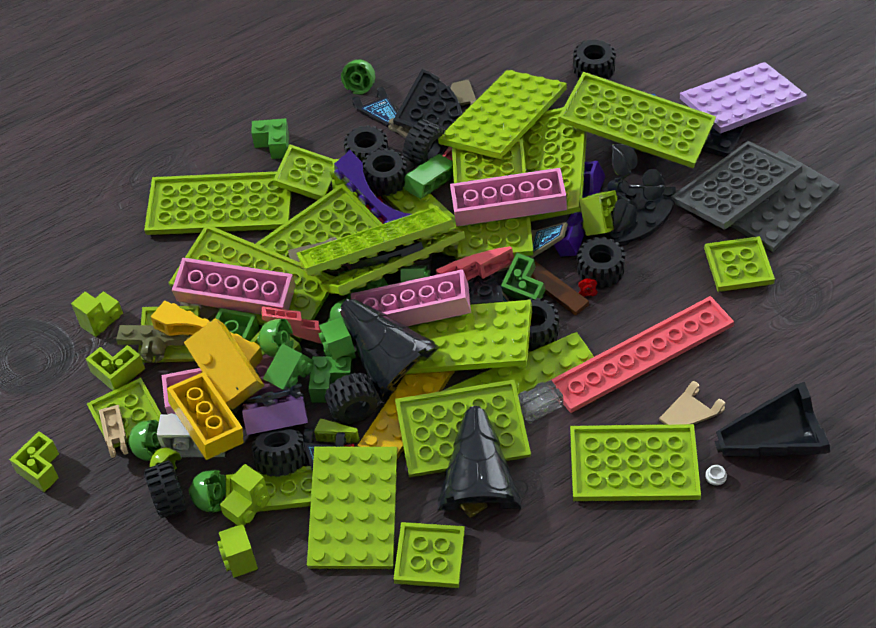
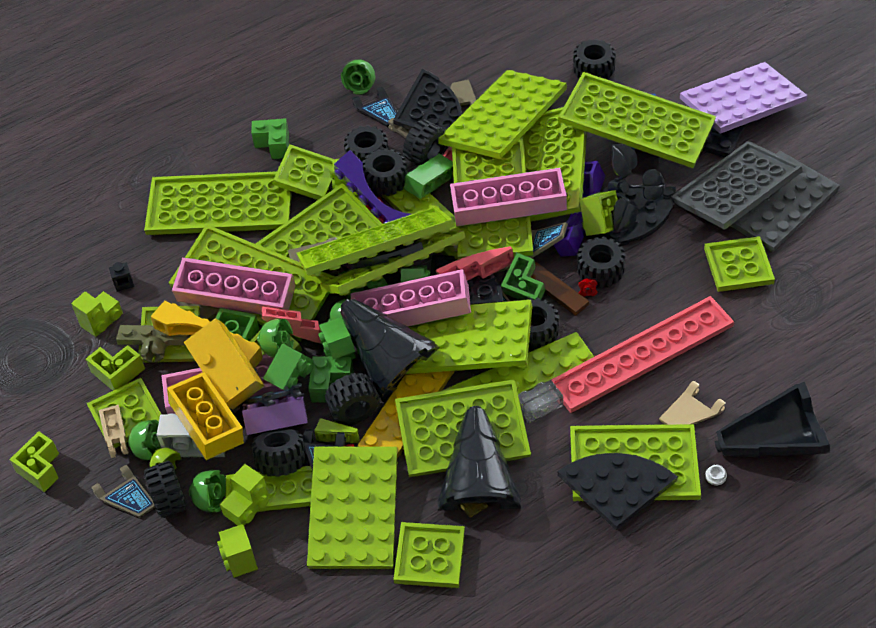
none -> flag [92,465,155,518]
none -> black brick [109,262,135,292]
none -> black plate [557,453,678,530]

